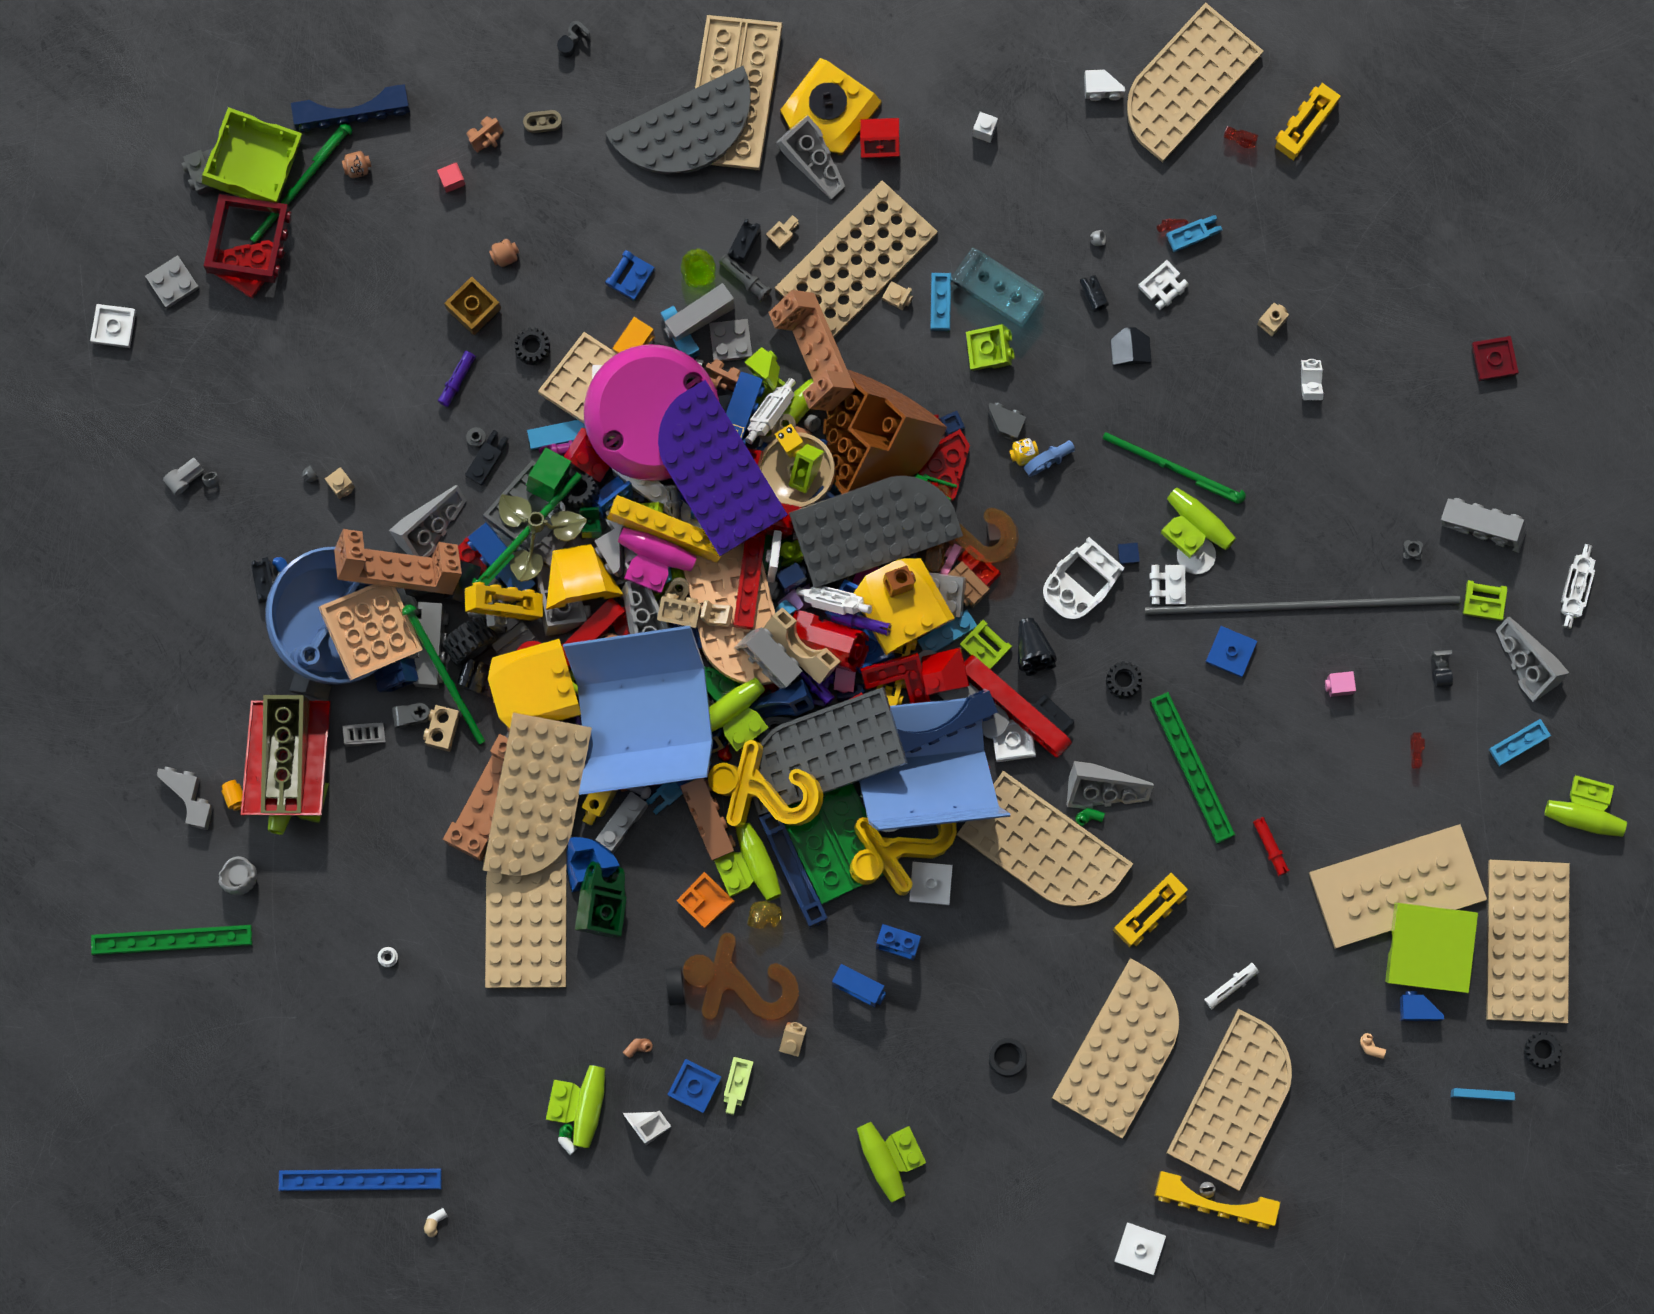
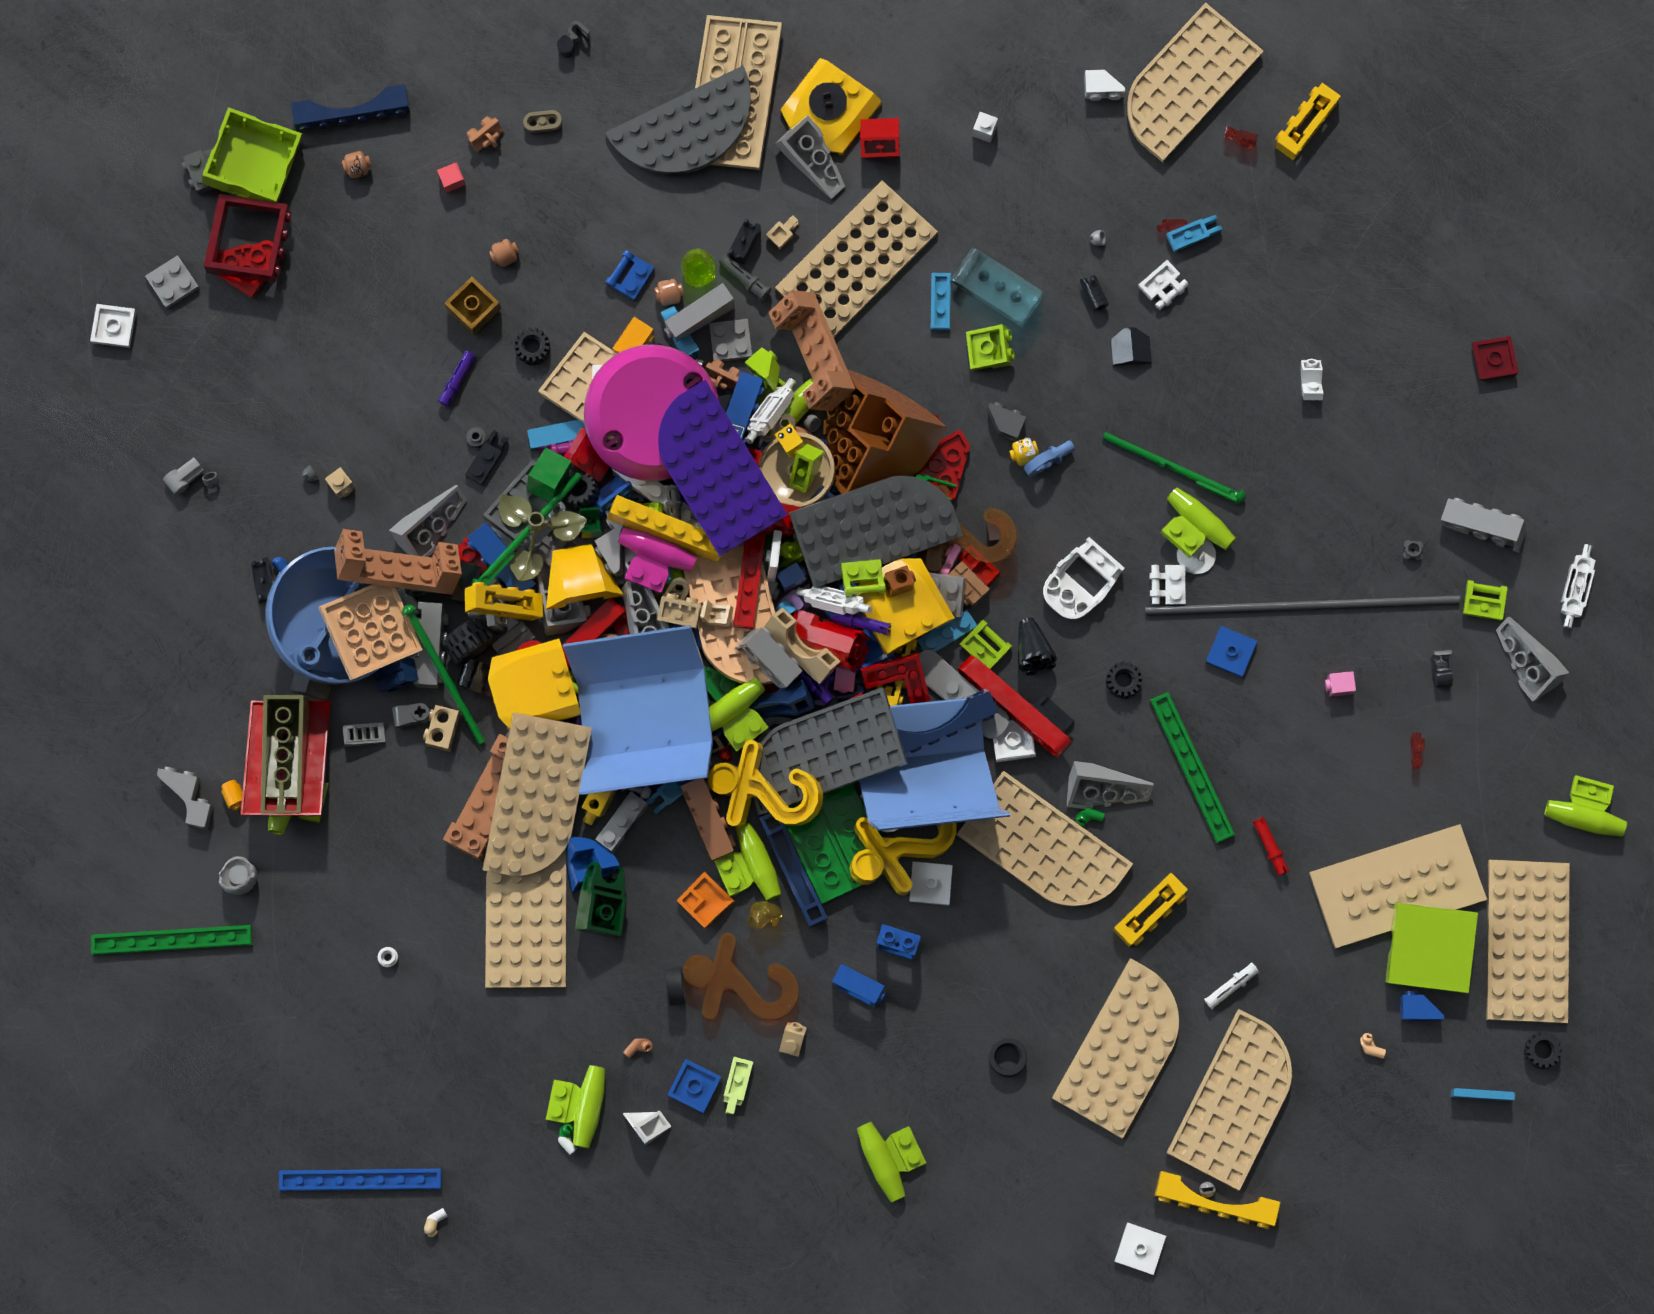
green bar [250,124,352,244] -> none
tan bracket [882,281,913,310] -> none
red slope [922,648,969,695] -> none
dark blue tile [939,411,965,436] -> none
dark blue tile [1118,543,1140,565] -> none
tan brick [1257,303,1289,337] -> none
dark azure plate [1489,719,1551,766] -> none
none -> nougat head [654,279,684,306]
none -> lime plate [841,559,886,597]

